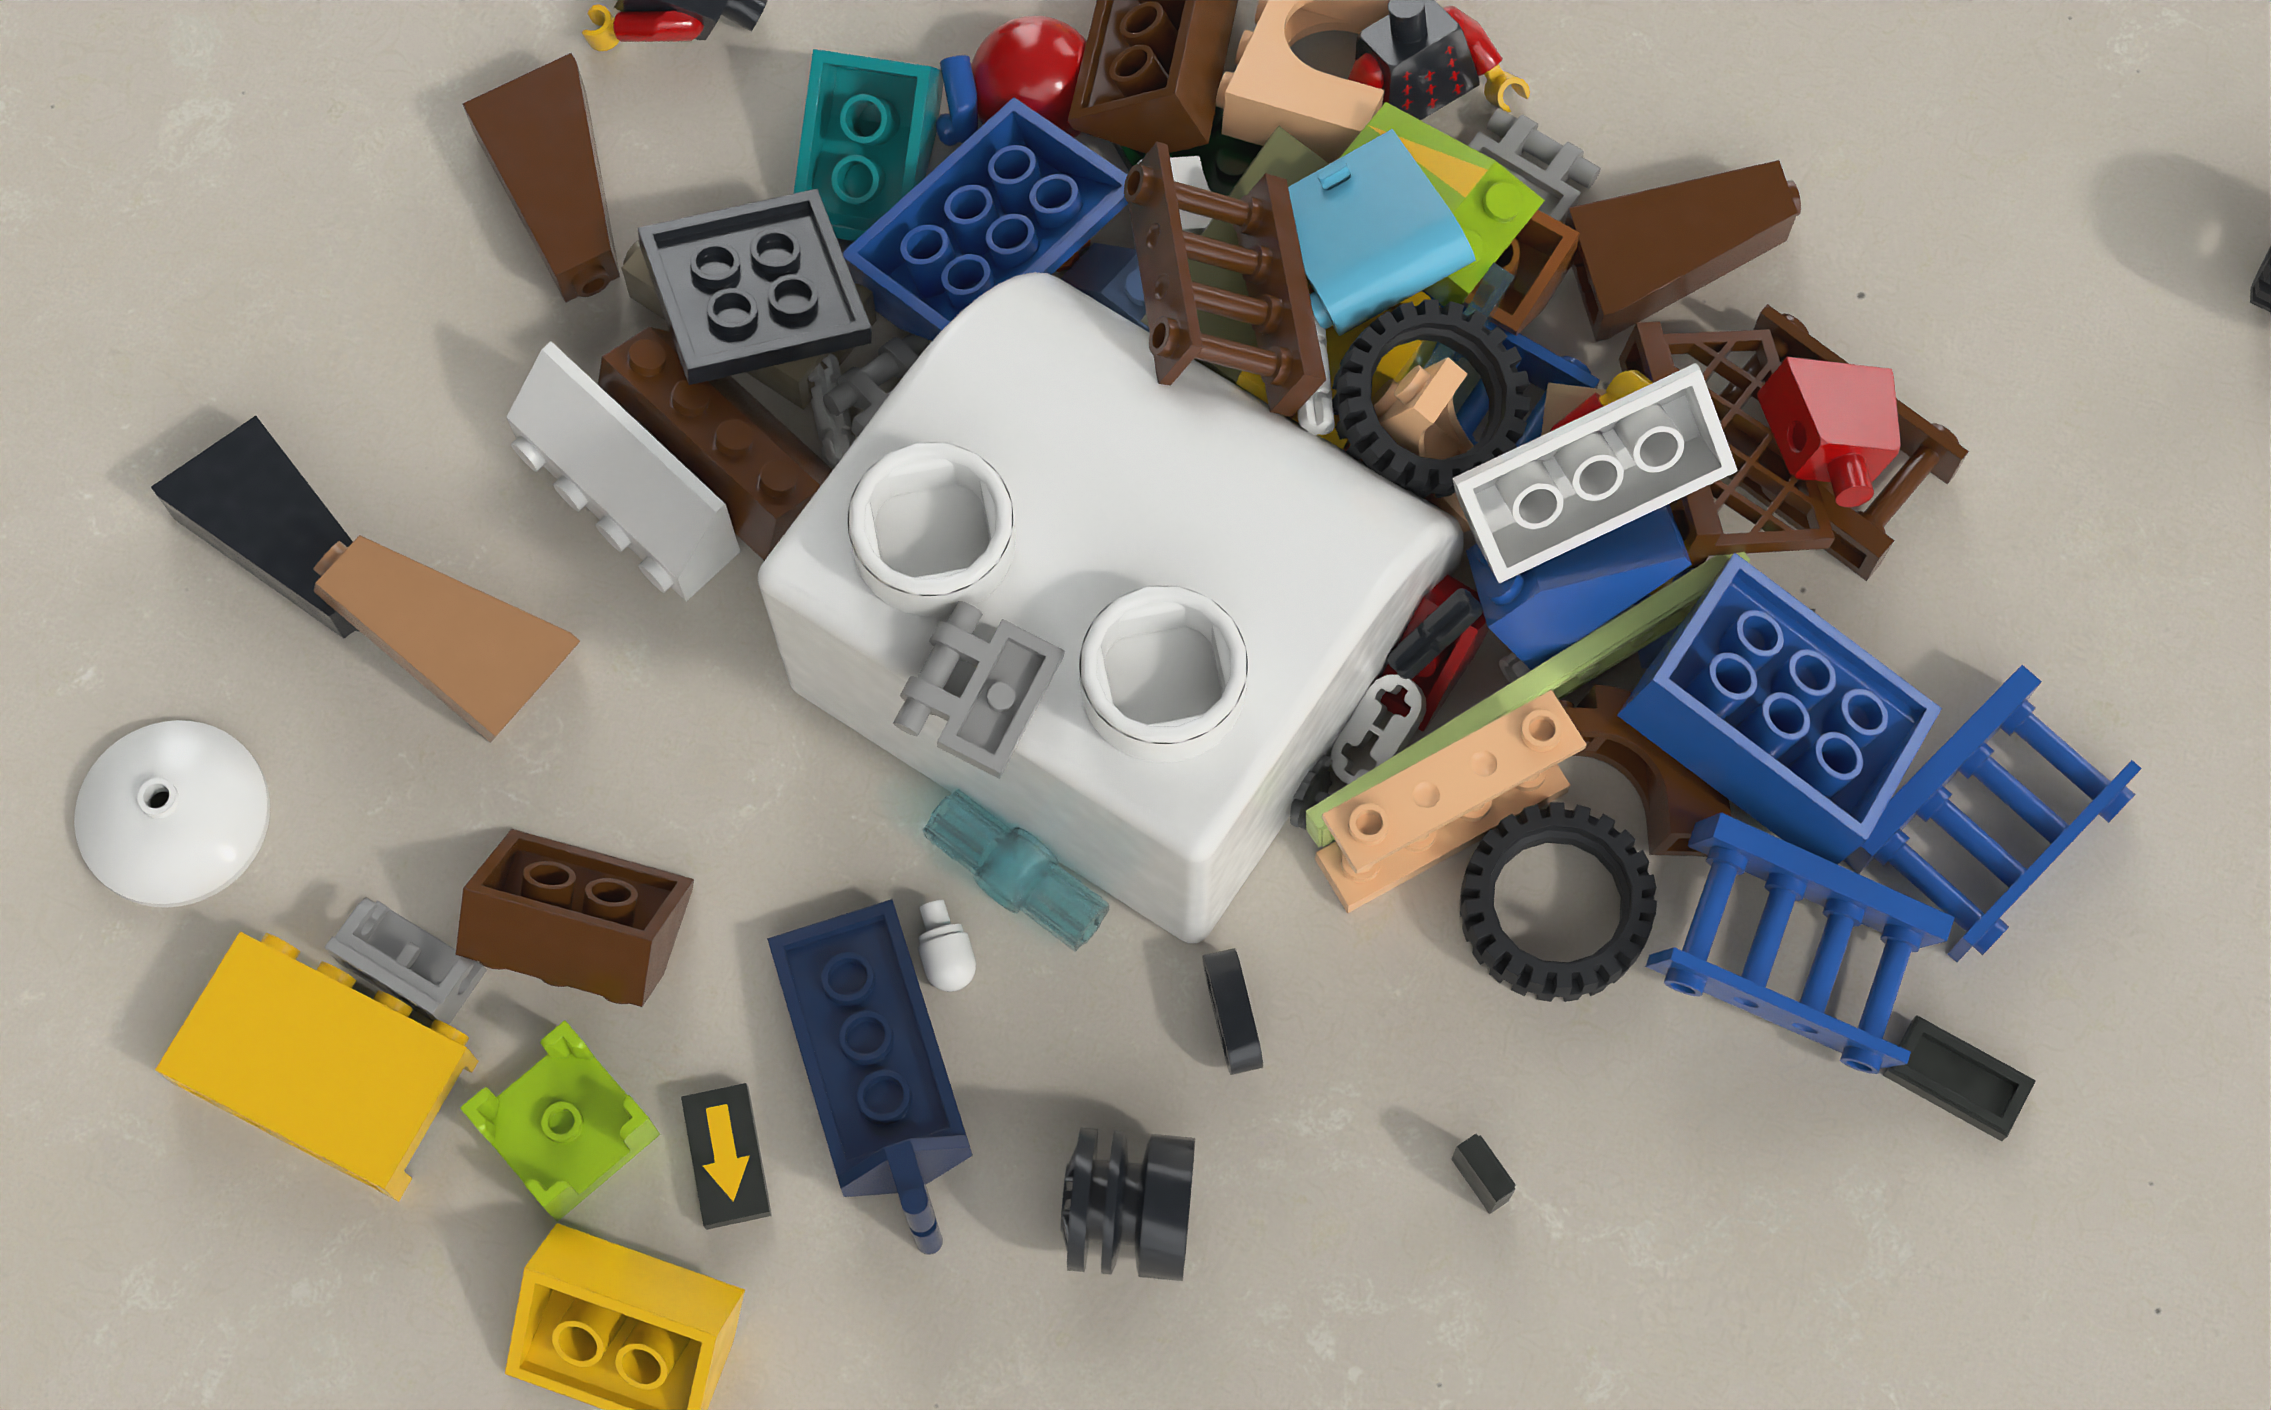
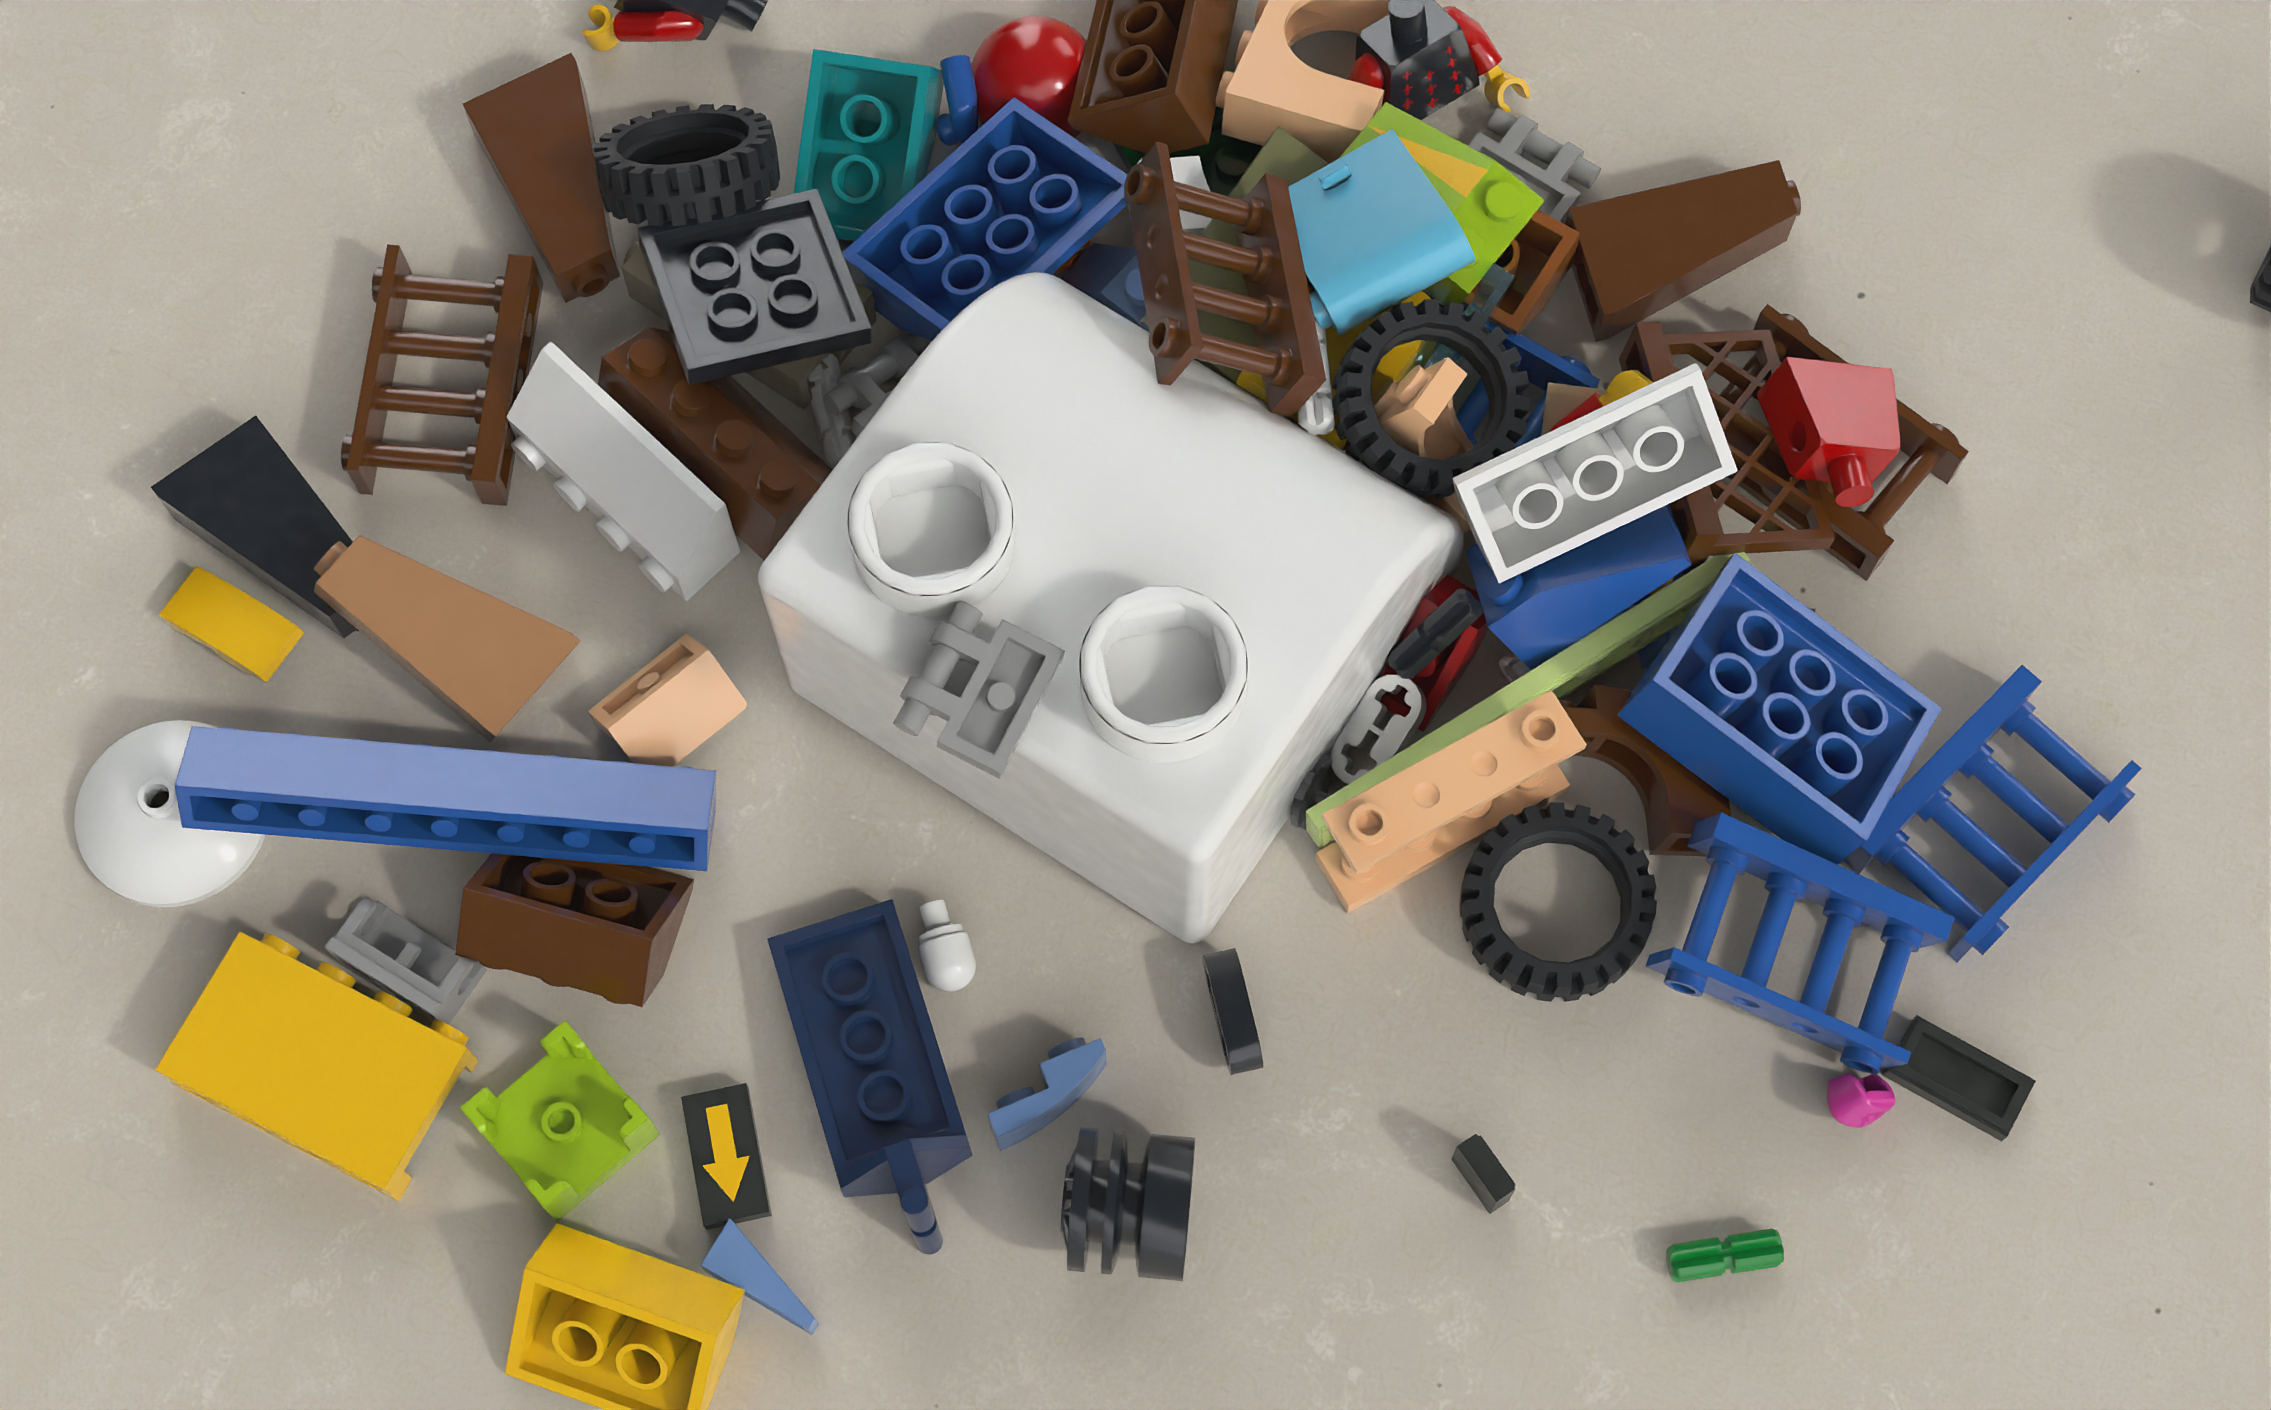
clear light blue piece [923,789,1109,952] -> none
none -> yellow slope [158,565,304,683]
none -> brick [175,726,716,871]
none -> reddish brown fence [341,244,544,506]
none -> light nougat panel [587,633,747,767]
none -> black tyre [593,104,780,226]
none -> medium blue piece [701,1218,819,1335]
none -> medium blue slope [987,1037,1107,1151]
none -> green piece [1666,1228,1784,1282]
none -> dark pink piece [1827,1073,1895,1128]

